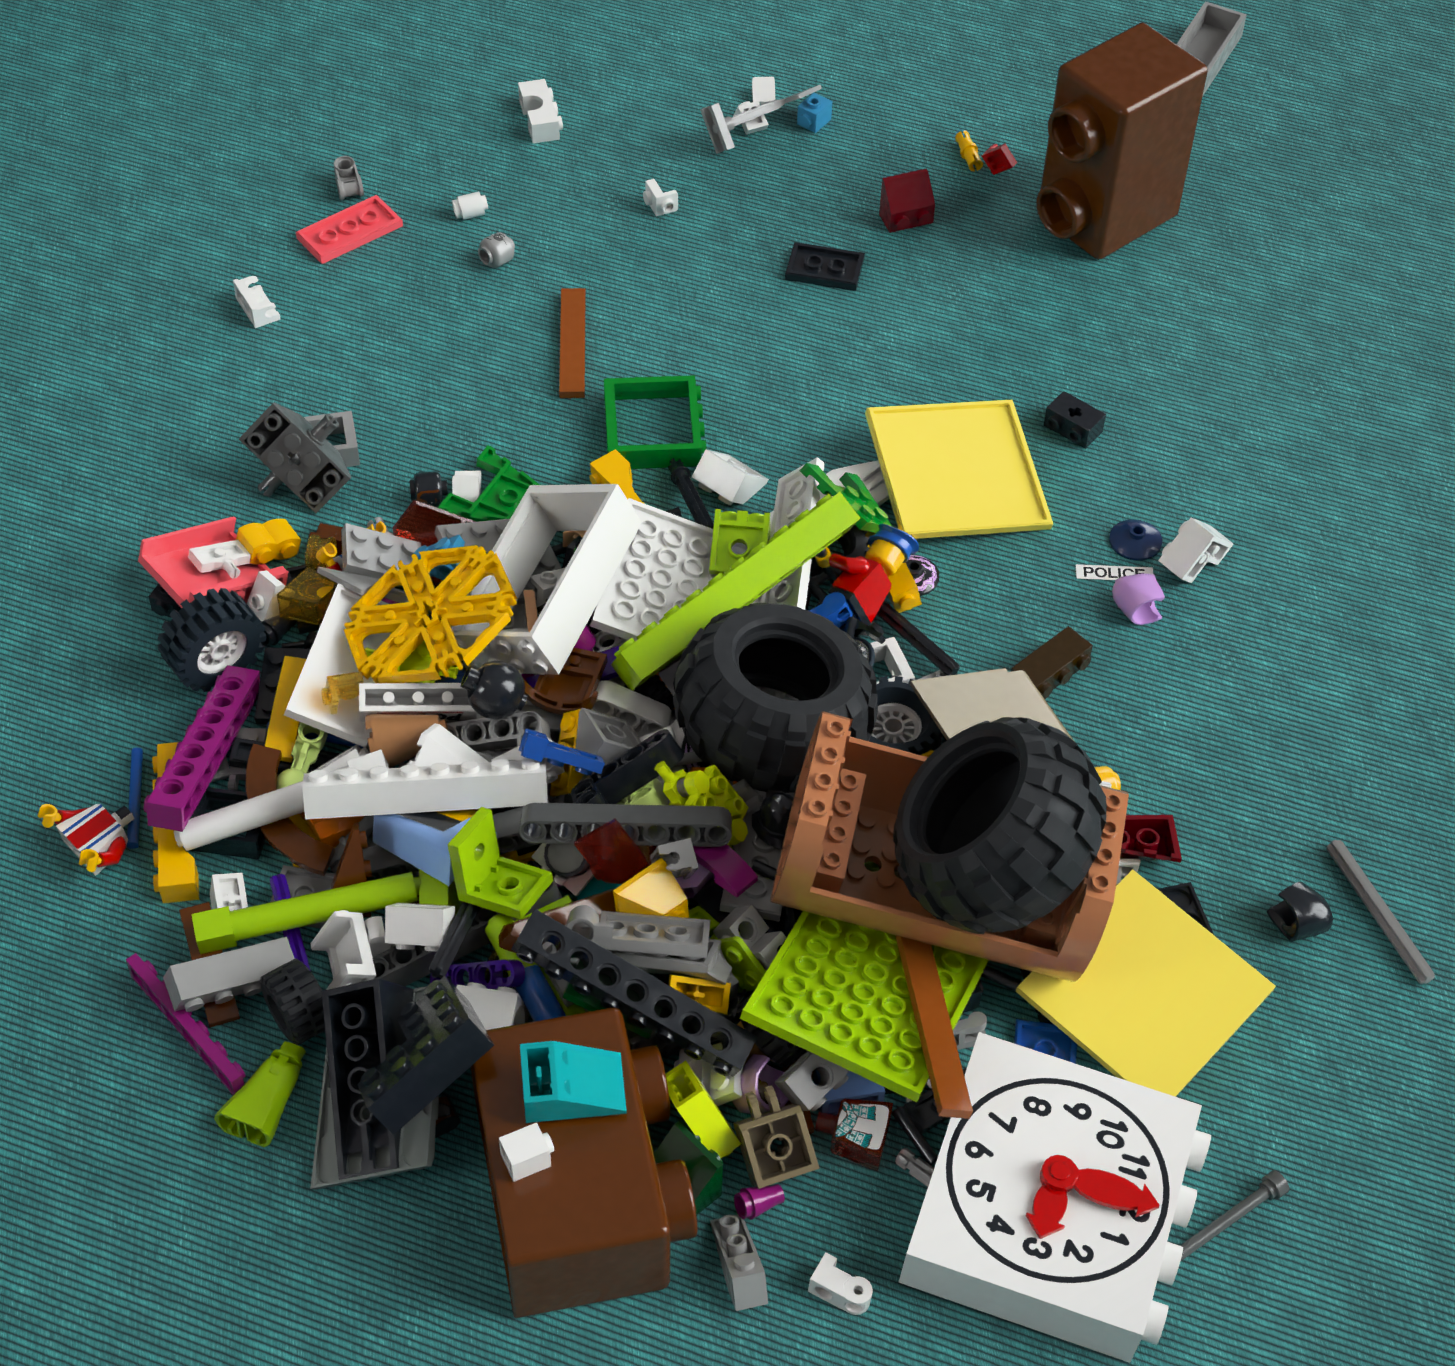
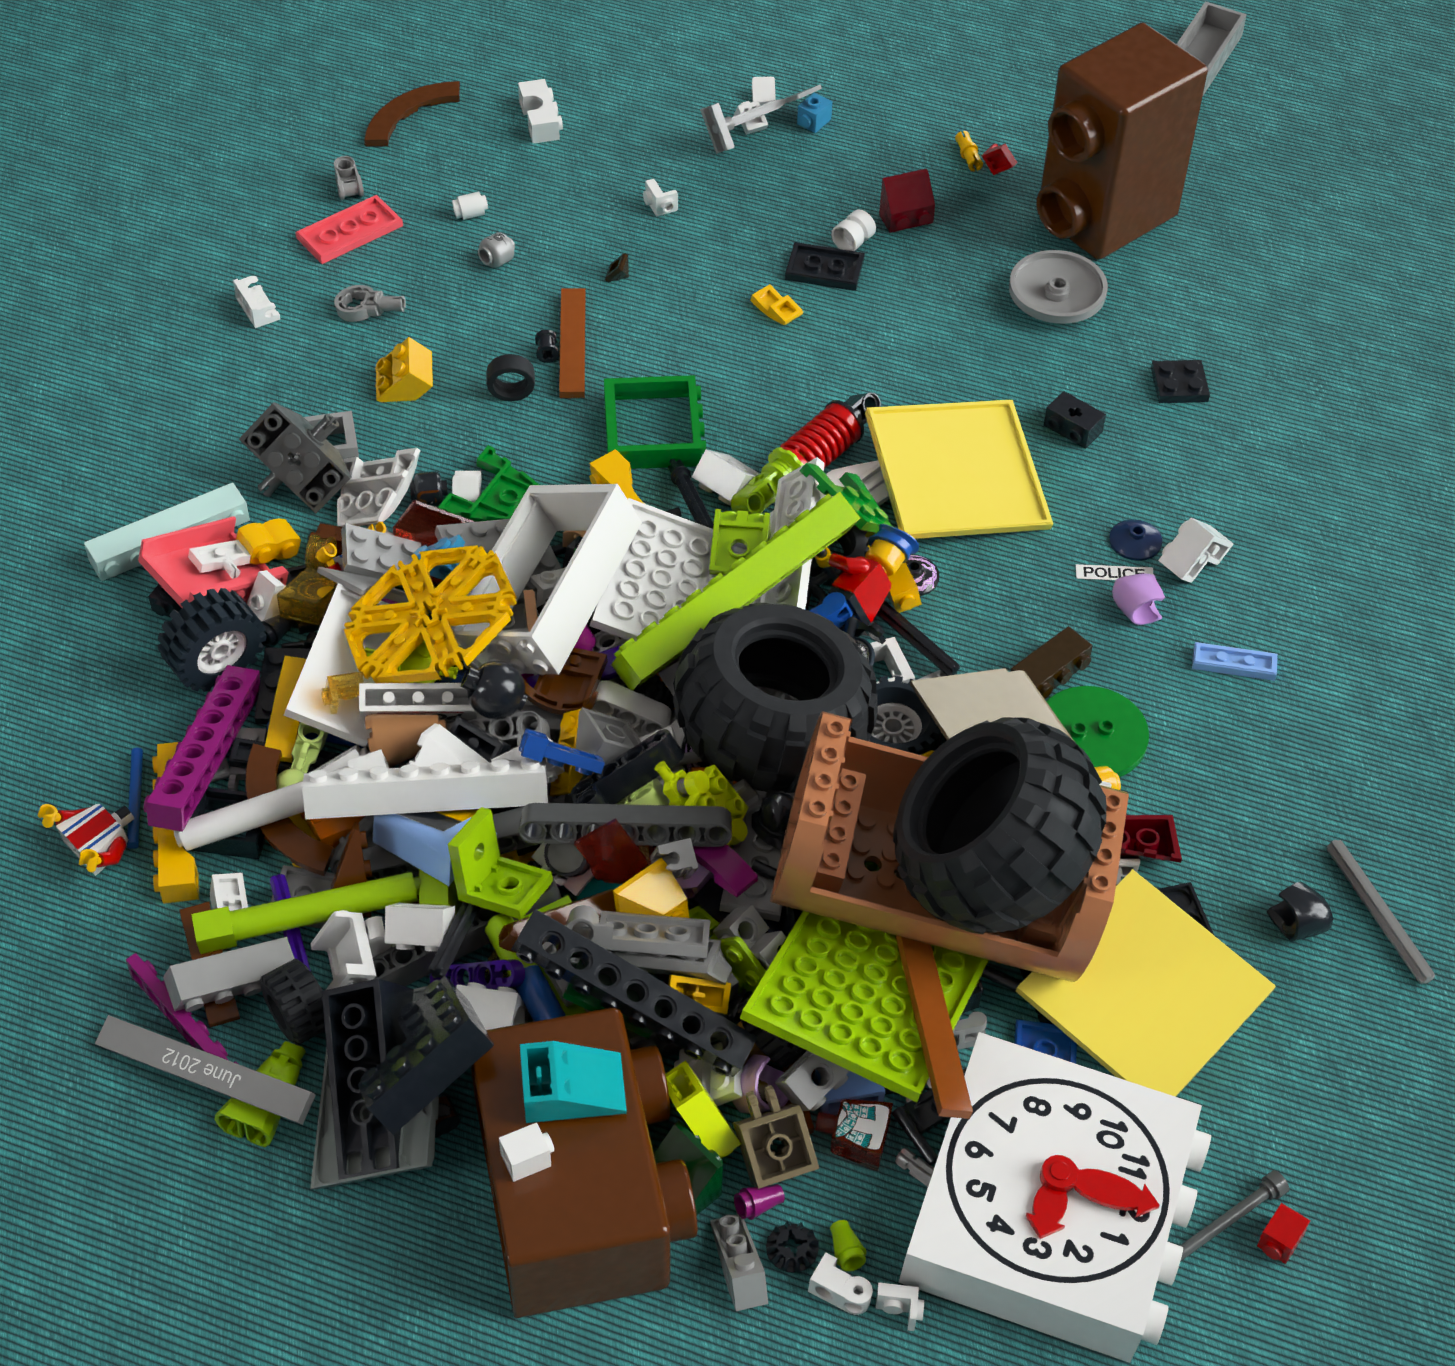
none -> light aqua brick [84,483,250,581]
none -> light grey tile [95,1015,316,1125]
none -> light grey pin [334,285,406,322]
none -> white wedge [337,448,420,527]
none -> reddish brown tile [364,81,460,147]
none -> yellow slope [375,337,433,402]
none -> black slope [449,716,511,762]
none -> black tyre [486,354,535,401]
none -> black bush [535,330,559,363]
none -> dark brown slope [605,253,629,282]
none -> piece [731,393,881,514]
none -> yellow slope [750,284,804,325]
none -> black gear [766,1221,819,1273]
none -> lime cone [830,1220,867,1271]
none -> white wheel [831,209,876,251]
none -> white bracket [876,1283,924,1331]
none -> light grey dish [1009,250,1108,324]
none -> green plate [1046,686,1149,777]
none -> black plate [1151,360,1210,403]
none -> light blue tile [1192,642,1278,681]
none -> red brick [1257,1203,1311,1264]

